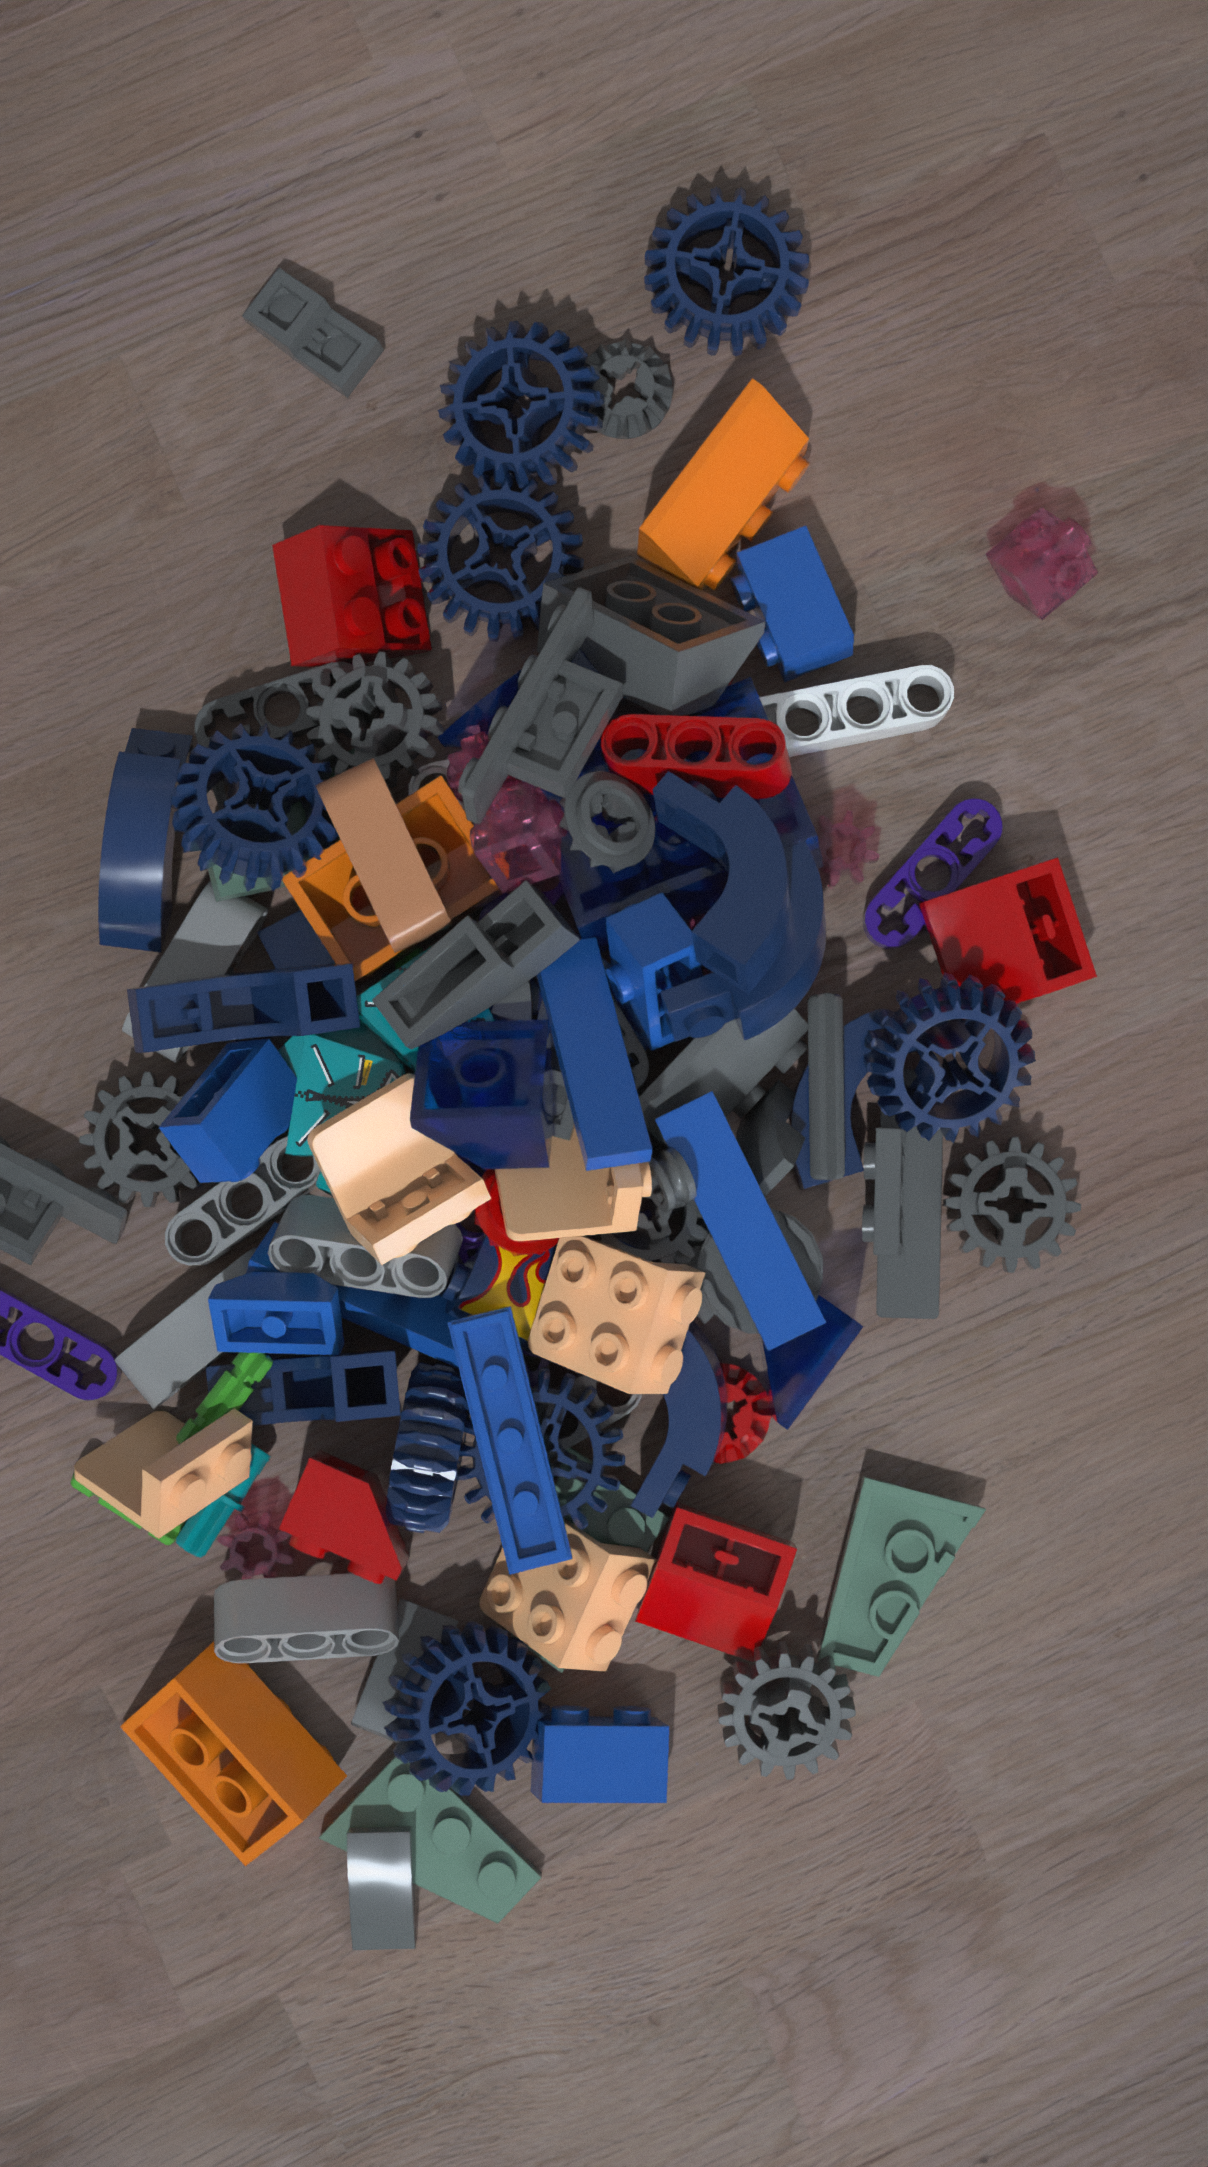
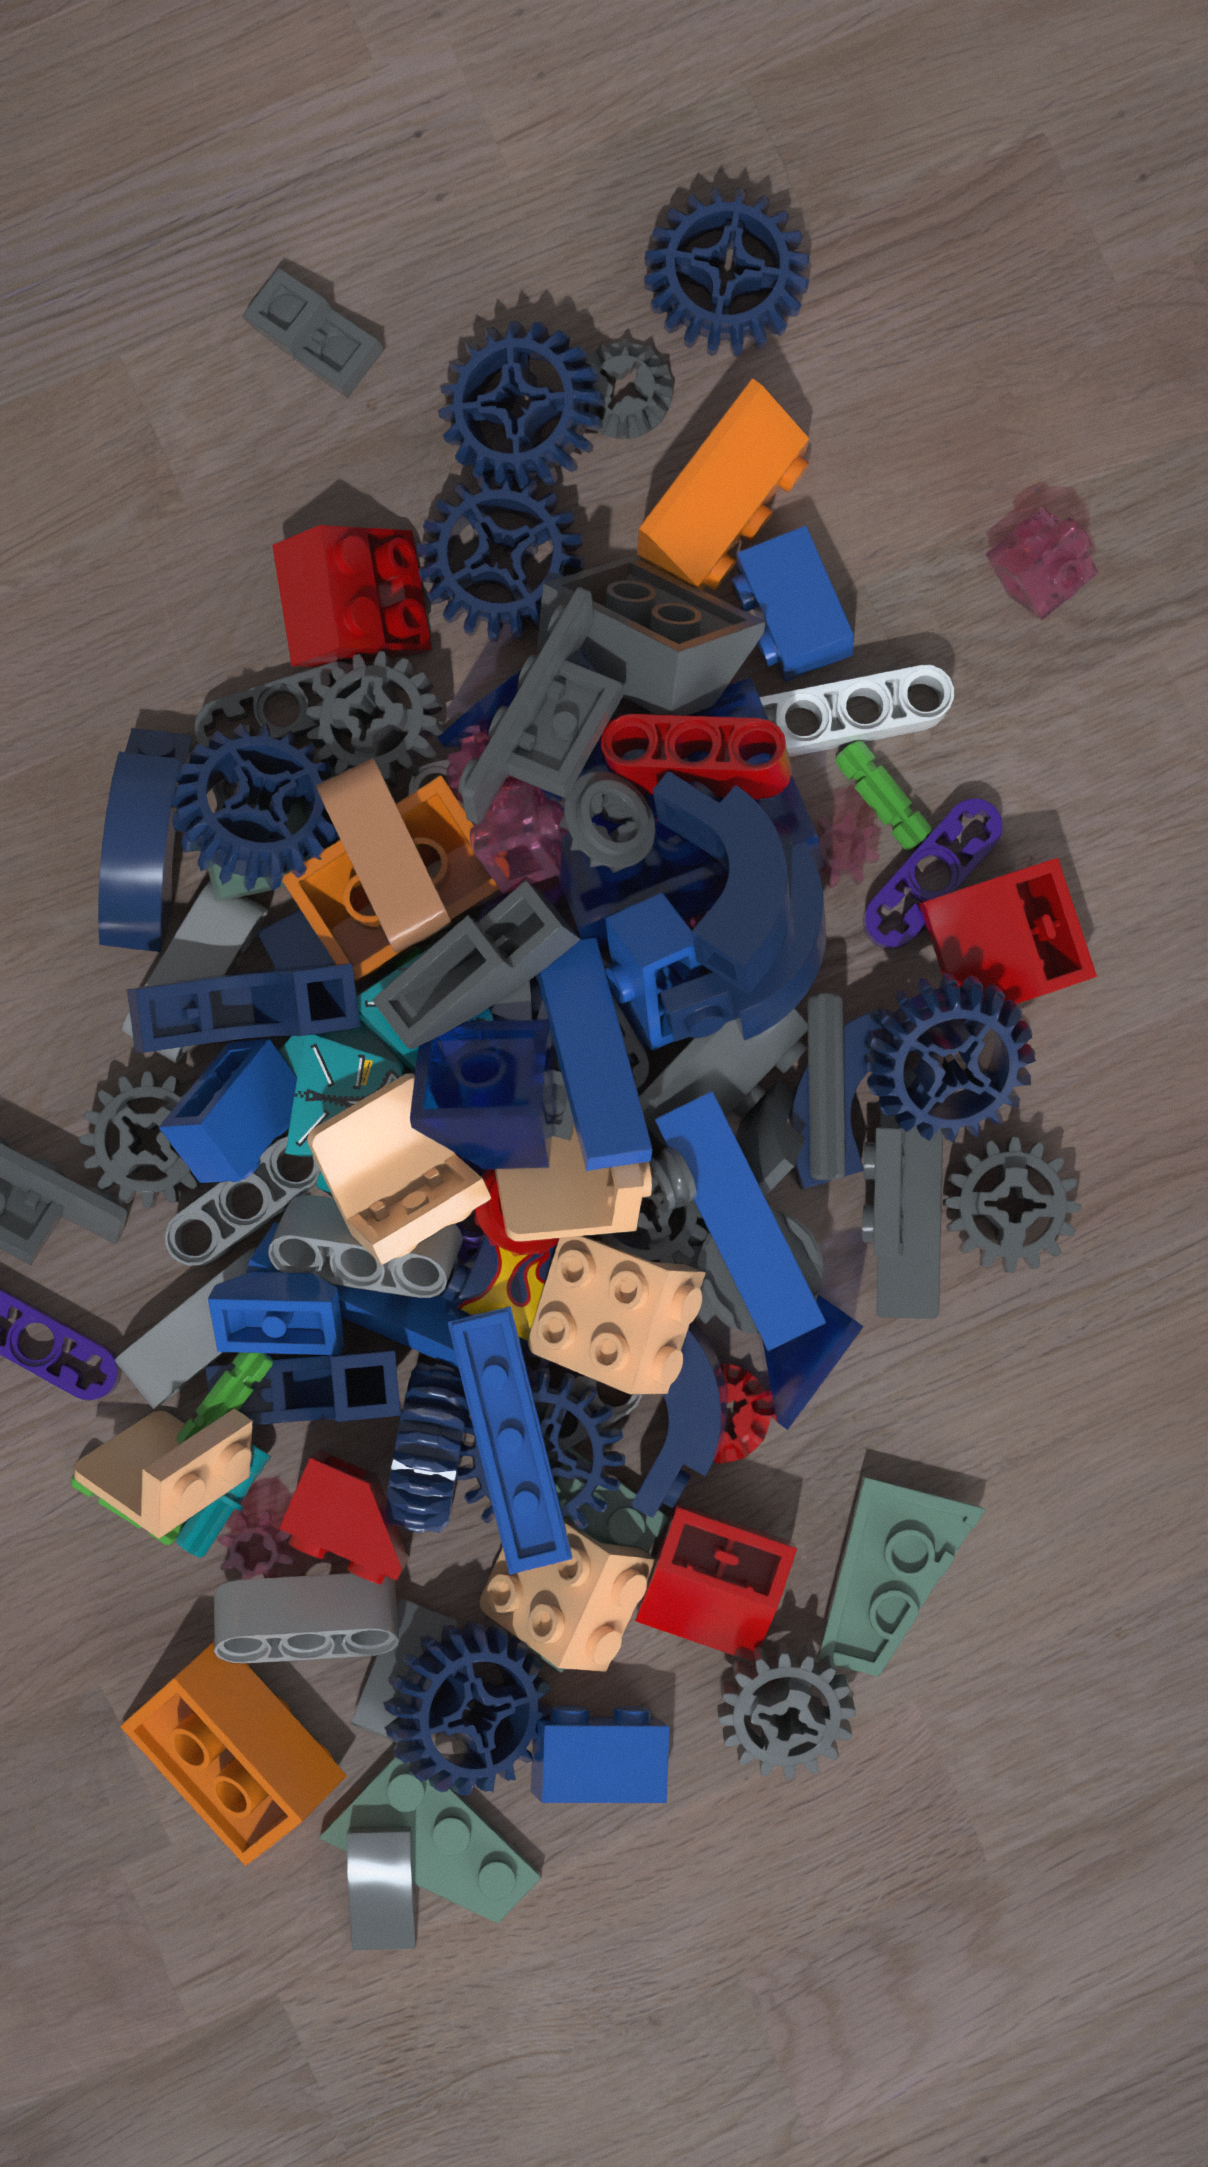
none -> bright green axle [835,740,932,850]

